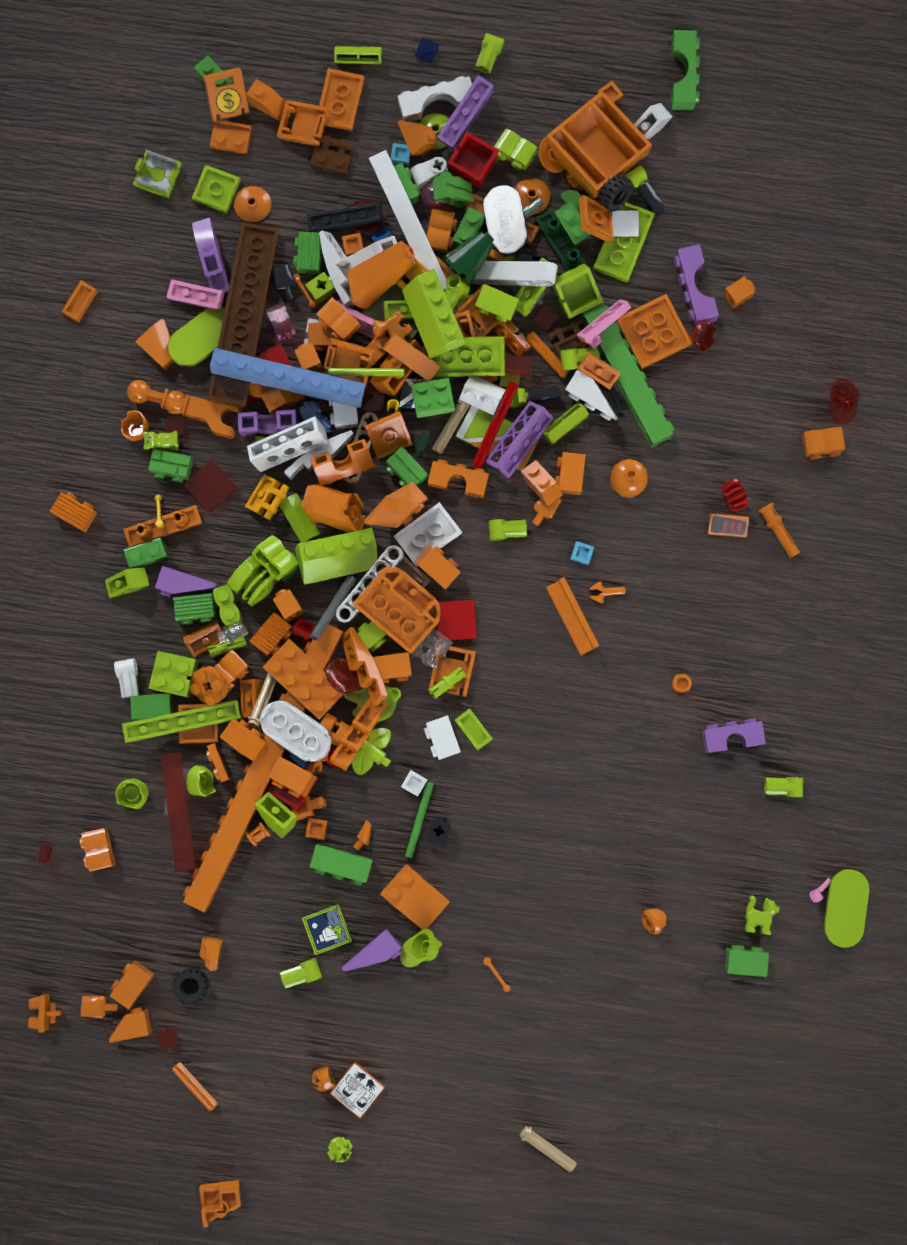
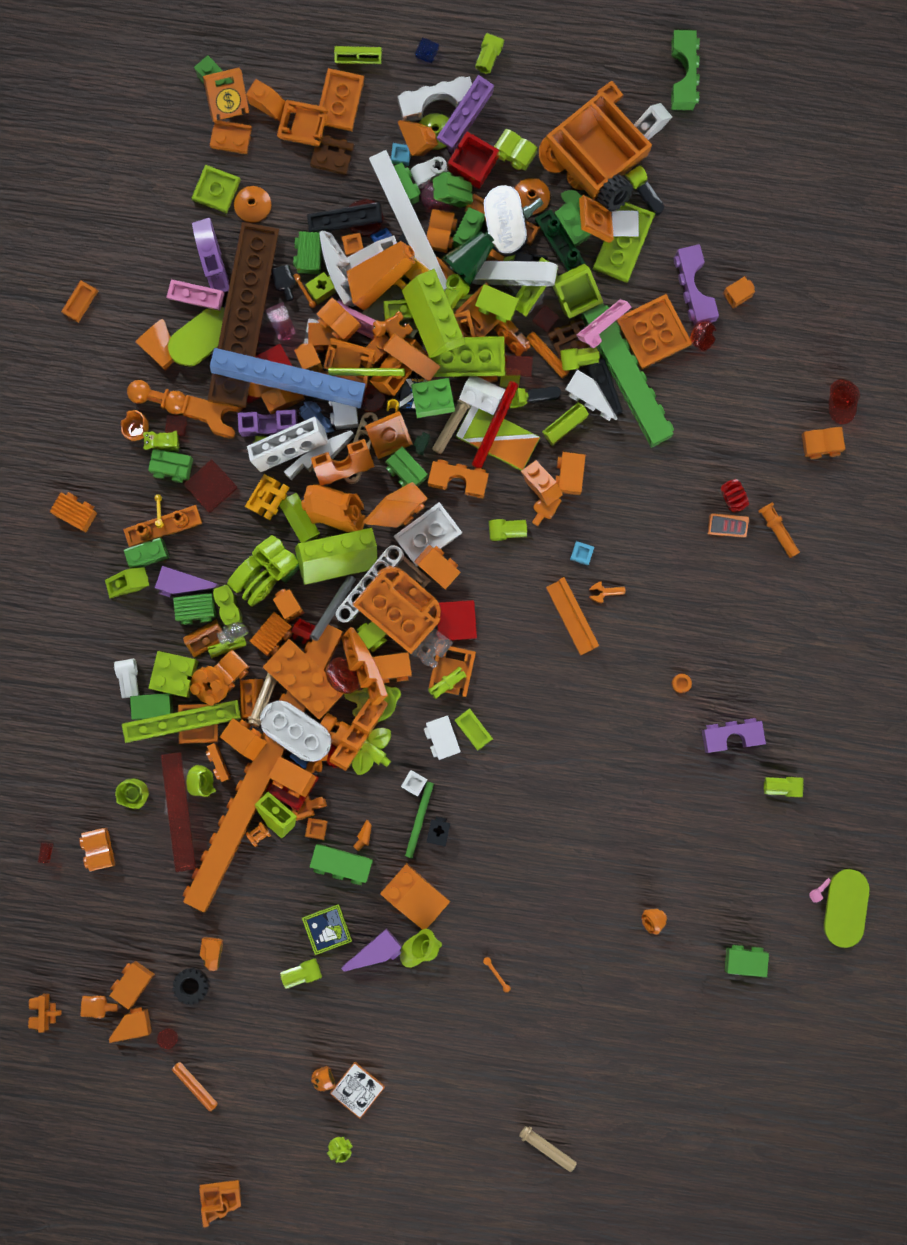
piece [133,150,182,198] -> none
medium lavender fence [485,401,553,478] -> none
orange plate [578,352,621,389] -> none
orange cylinder [610,459,648,498] -> none
lime animal [745,895,779,935] -> none

